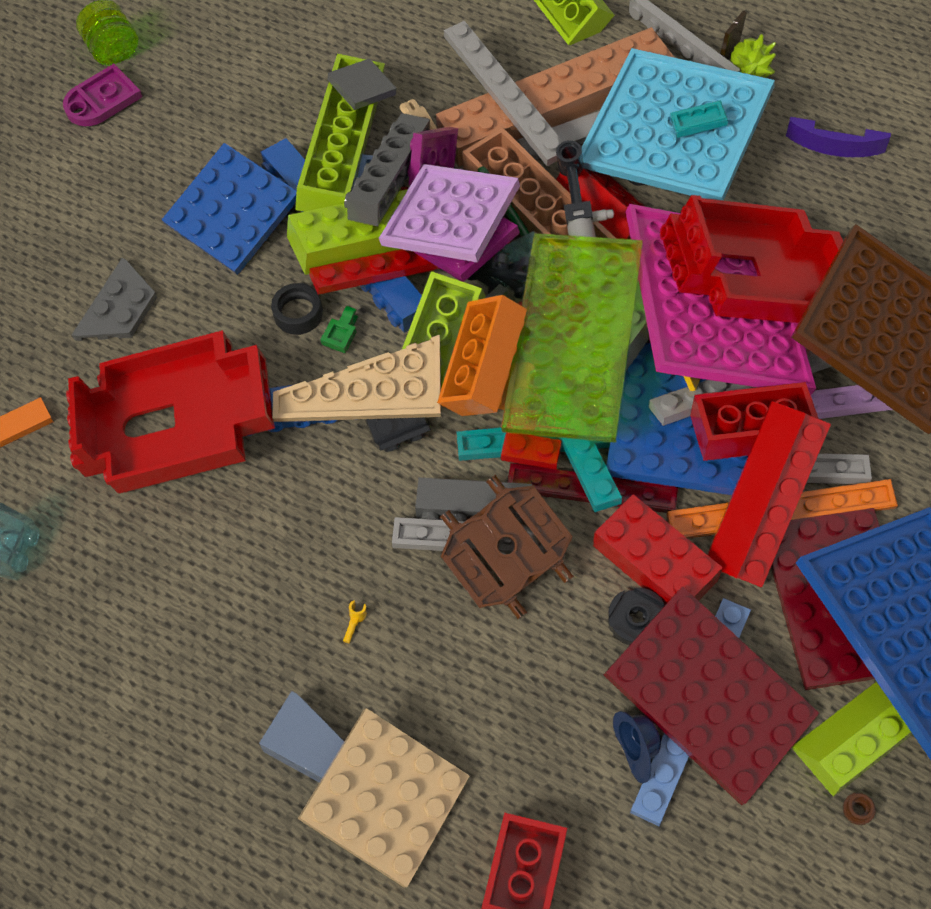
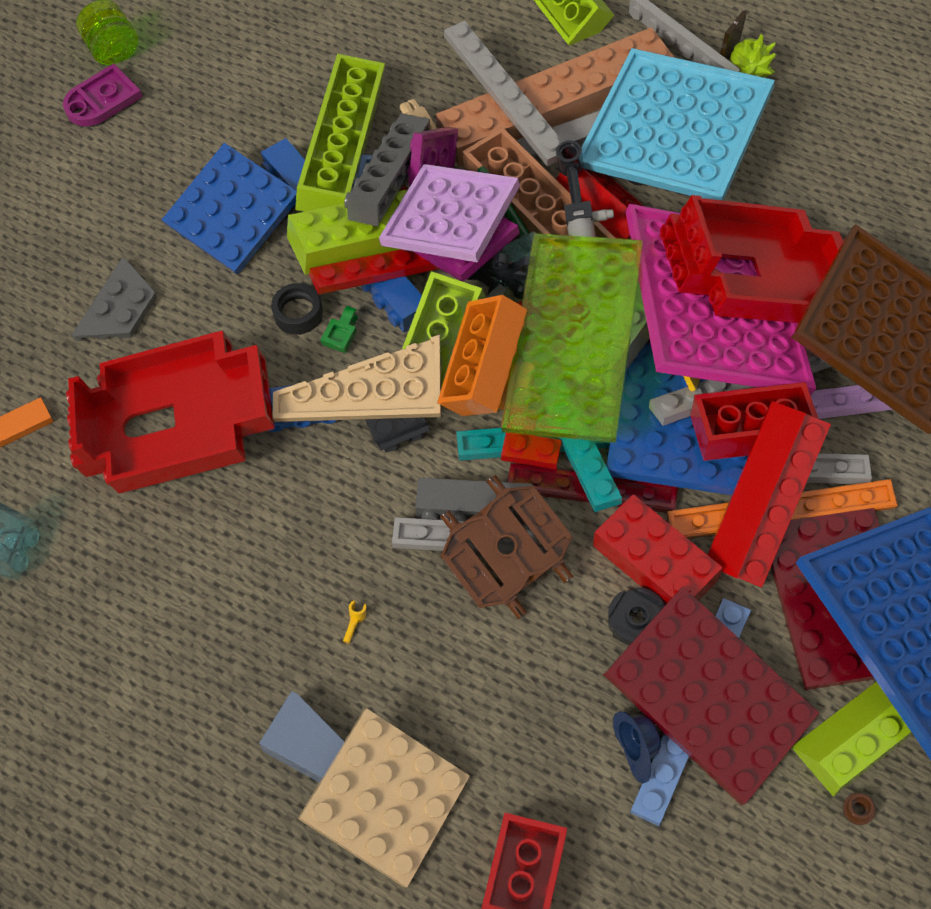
dark grey tile [327,58,397,110] -> none
teal plate [670,100,728,138] -> none
dark purple slope [786,117,891,157] -> none

